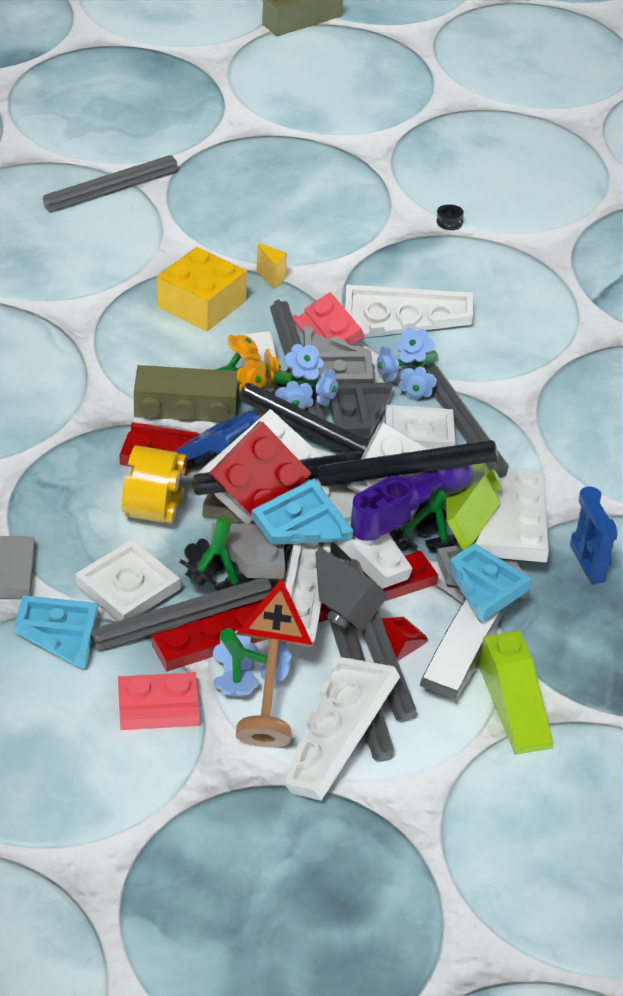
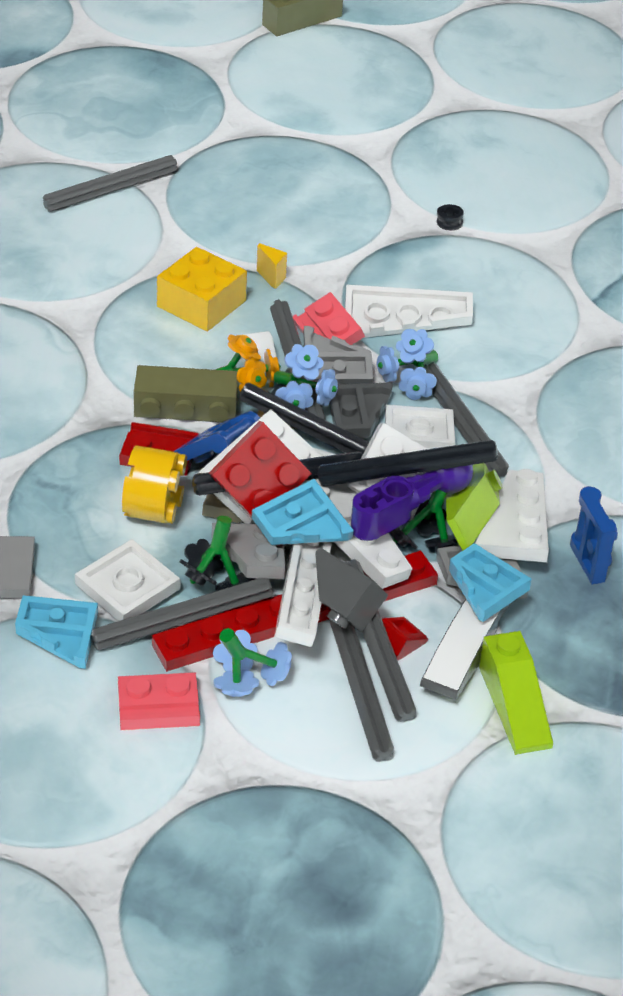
medium nougat piece [235,578,313,747] -> none
white wing [284,656,400,801] -> none

